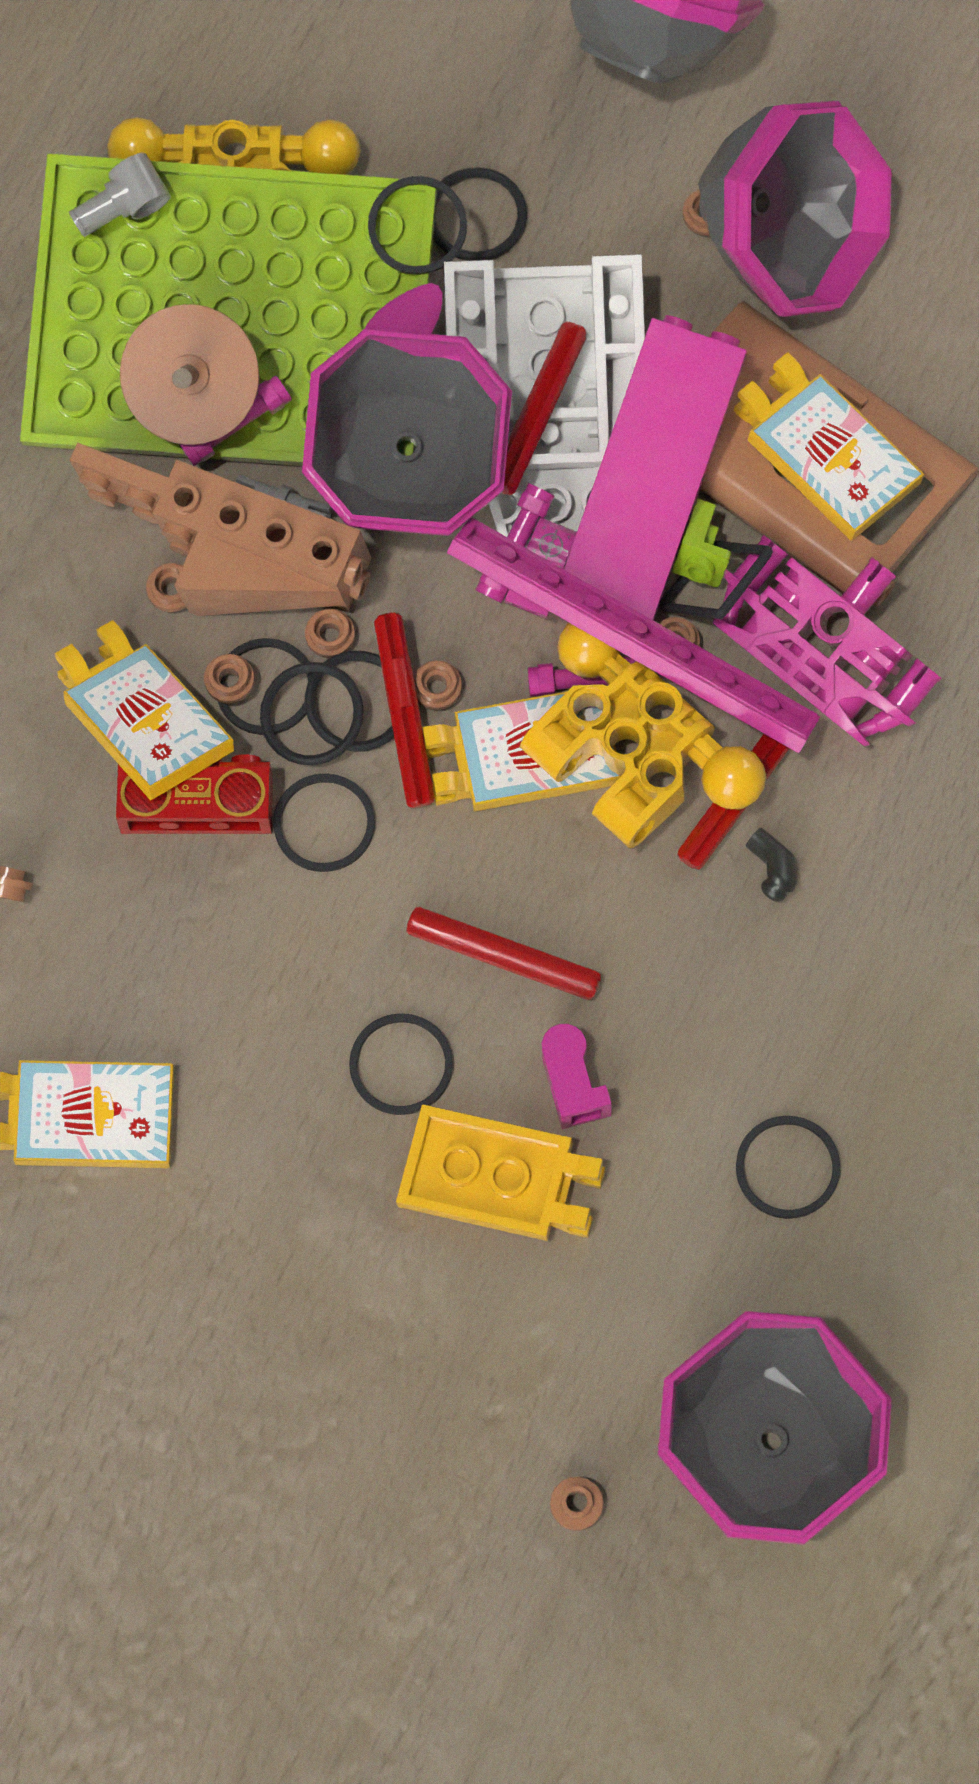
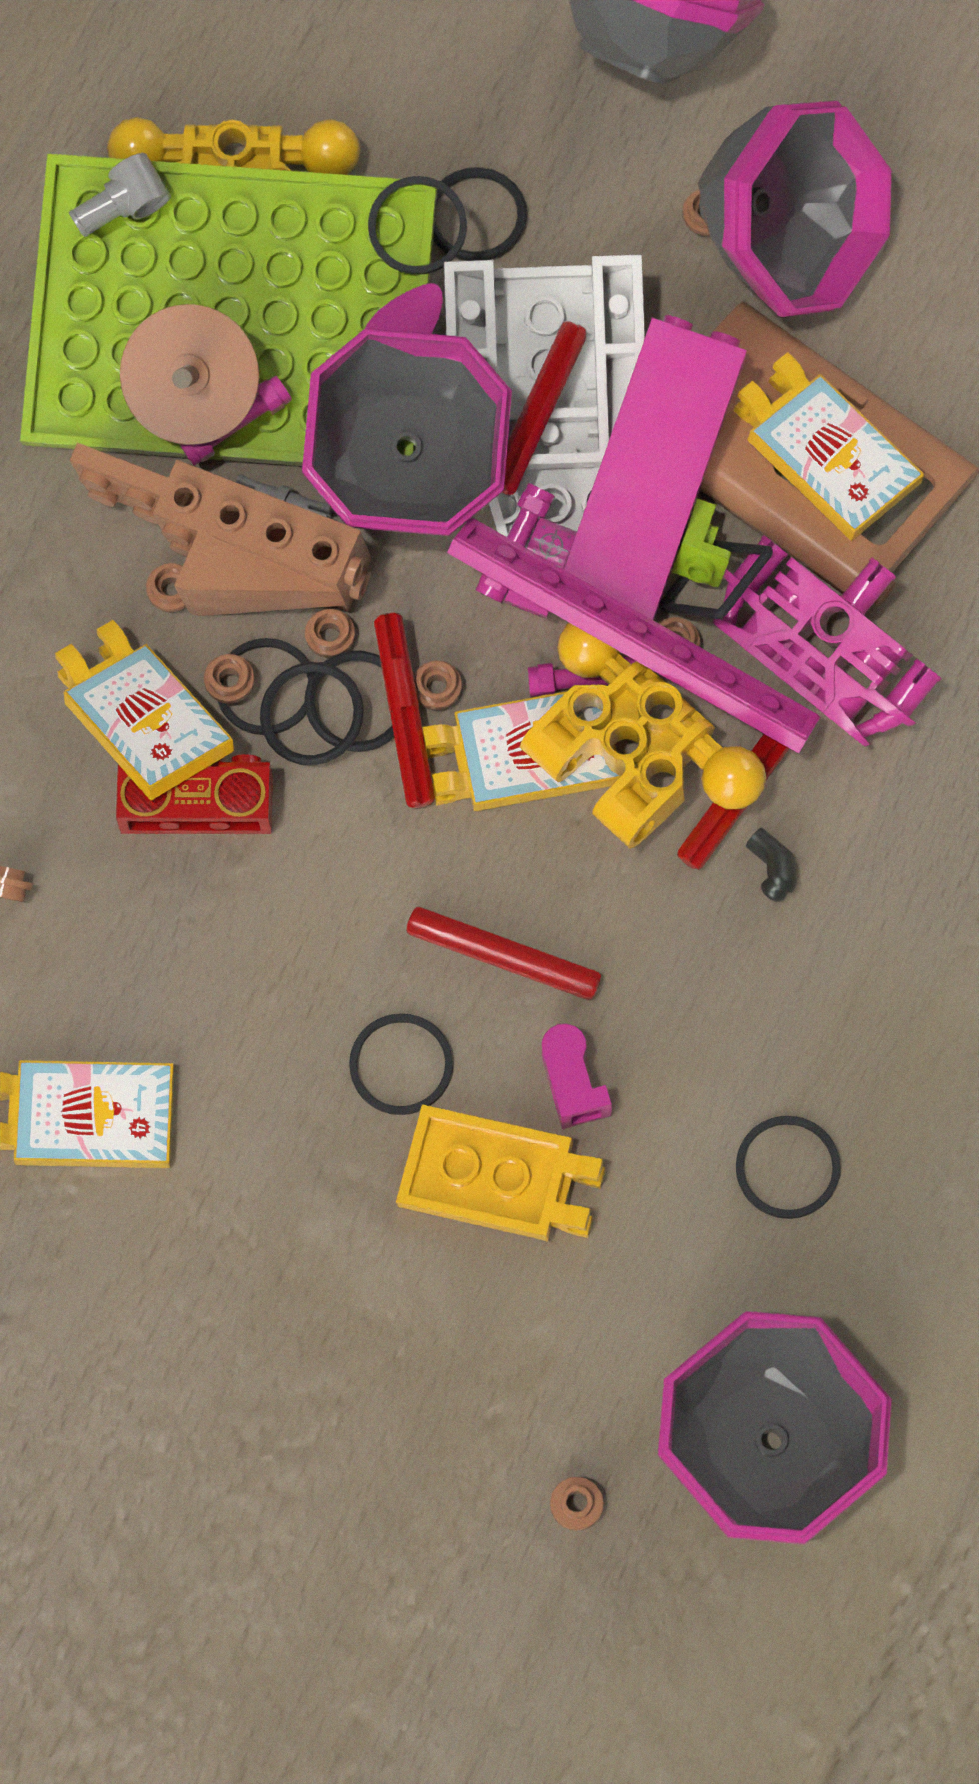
black piece [273,773,375,872] -> none

